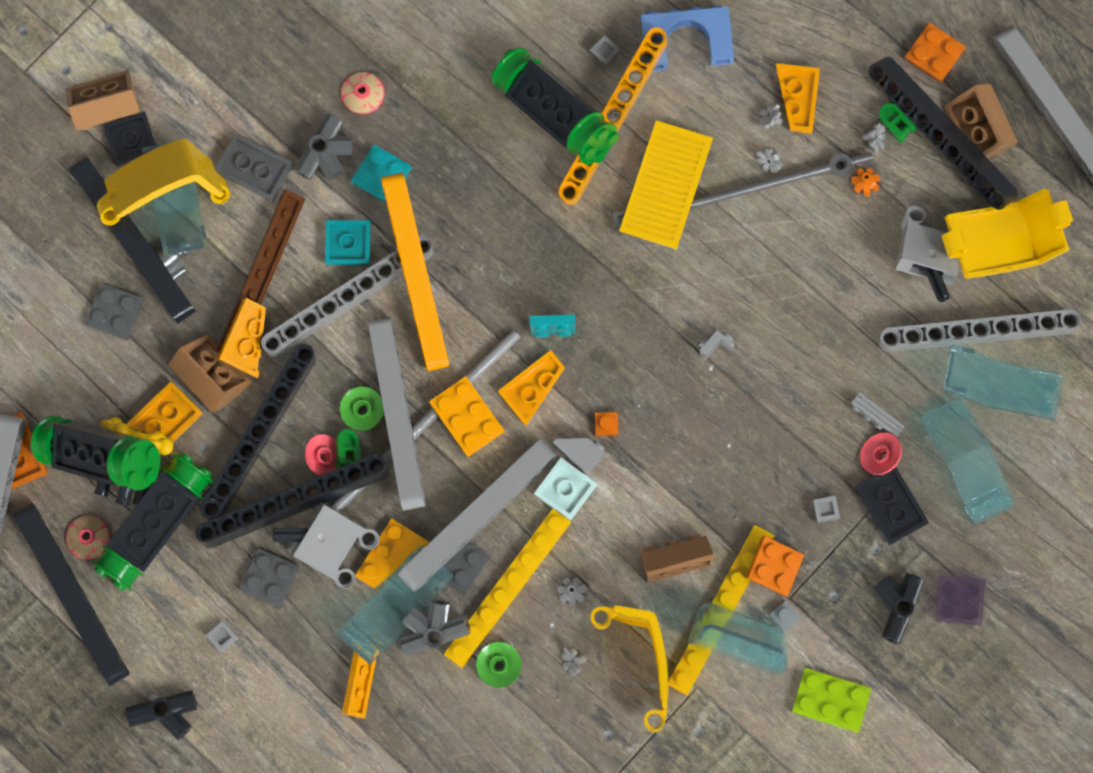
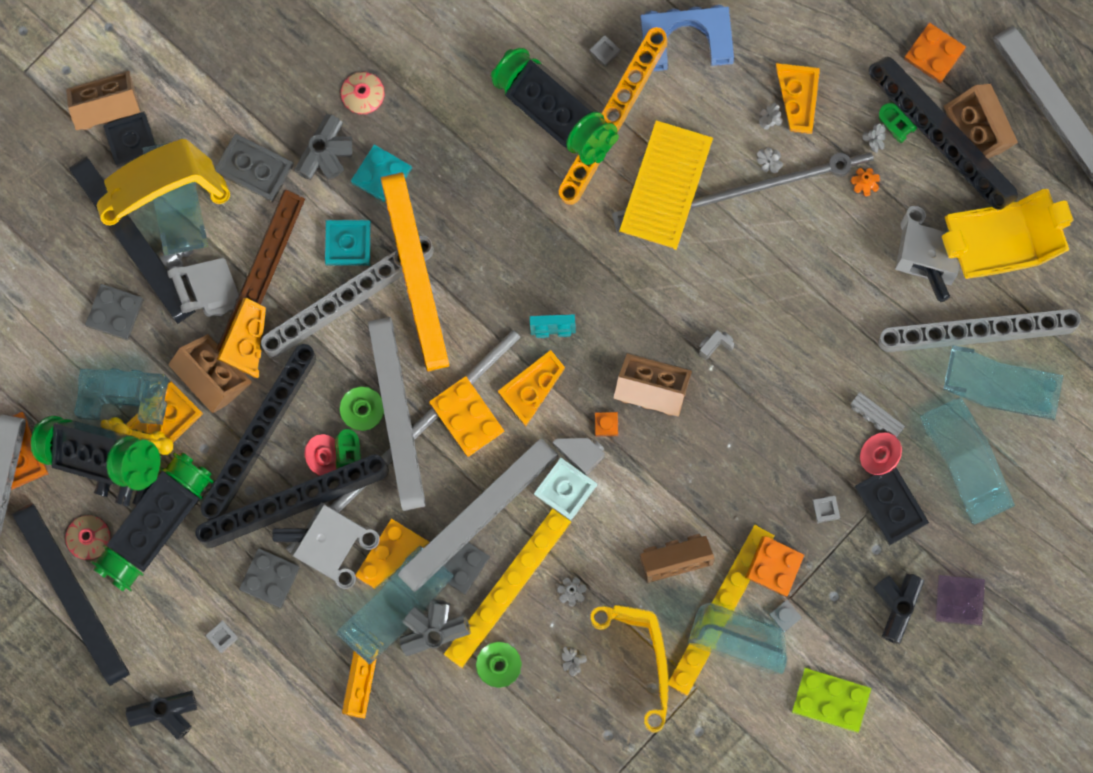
none -> clear light blue bracket [74,368,169,425]
none -> light grey piece [167,258,239,317]
none -> medium nougat slope [613,354,692,416]

